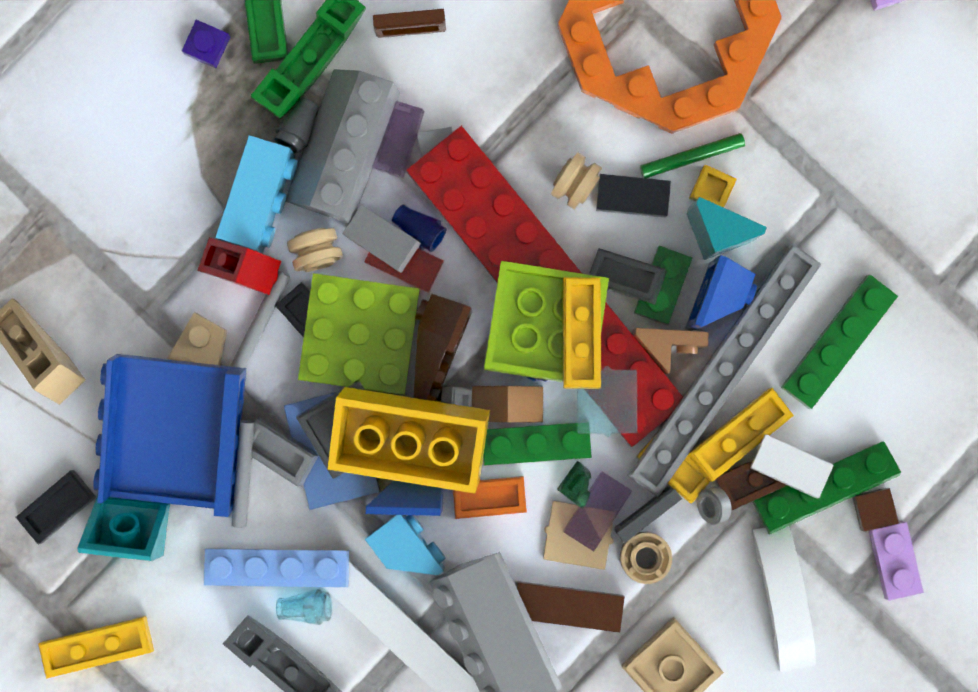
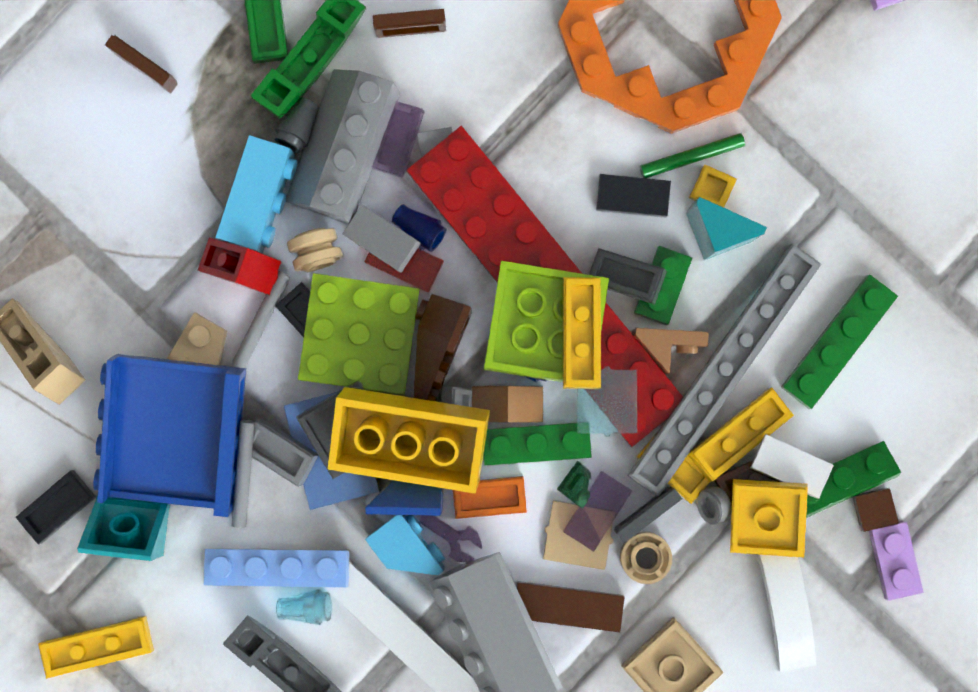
dark purple plate [182,19,231,68] -> none
tan wheel [551,152,602,210] -> none
blue slope [685,255,757,331] -> none
none -> reddish brown tile [105,35,178,94]
none -> clear purple bar [419,515,482,562]
none -> yellow tile [730,479,808,558]

